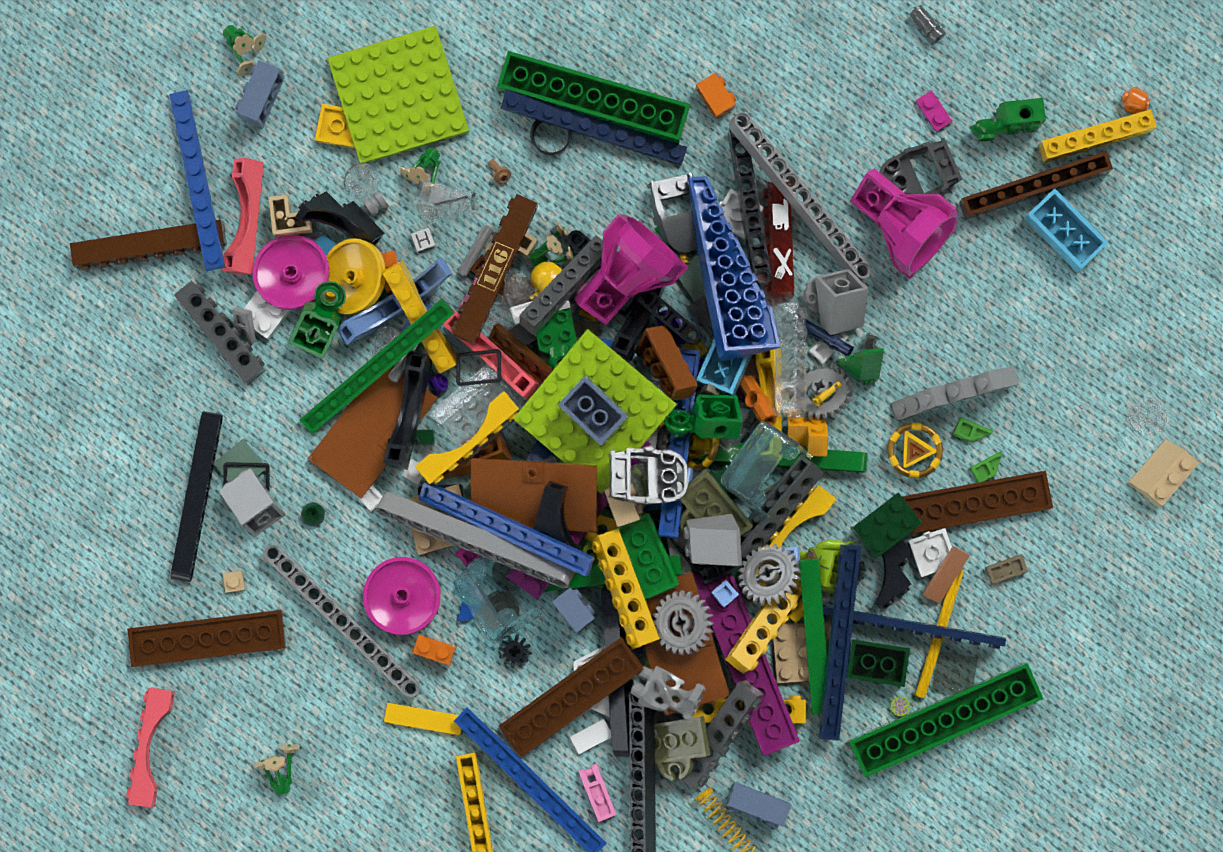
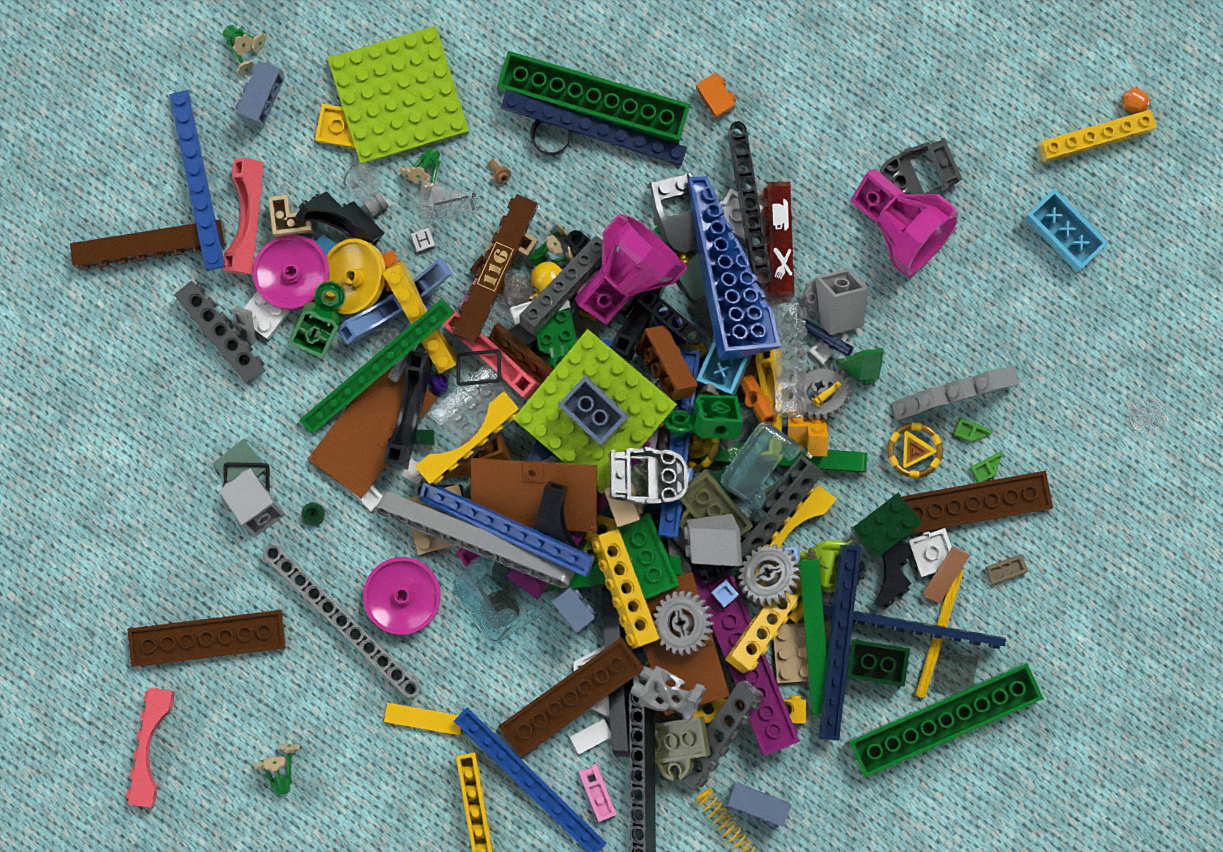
black beam [171,411,223,582] -> none
tan plate [223,571,246,593] -> none
orange brick [412,635,457,665] -> none
light grey axle [458,225,492,277] -> none
blue tile [458,602,481,621] -> none
black gear [498,635,531,668] -> none
light grey beam [729,112,871,281] -> none
clear smoke piece [860,333,878,351] -> none
lime tile [890,697,910,716] -> none
dark grey axle [910,5,946,45] -> none
dark pink plate [915,90,952,133] -> none
reddish brown brick [959,151,1113,220] -> none
green brick [970,98,1046,142] -> none
tan slope [1128,439,1200,508] -> none

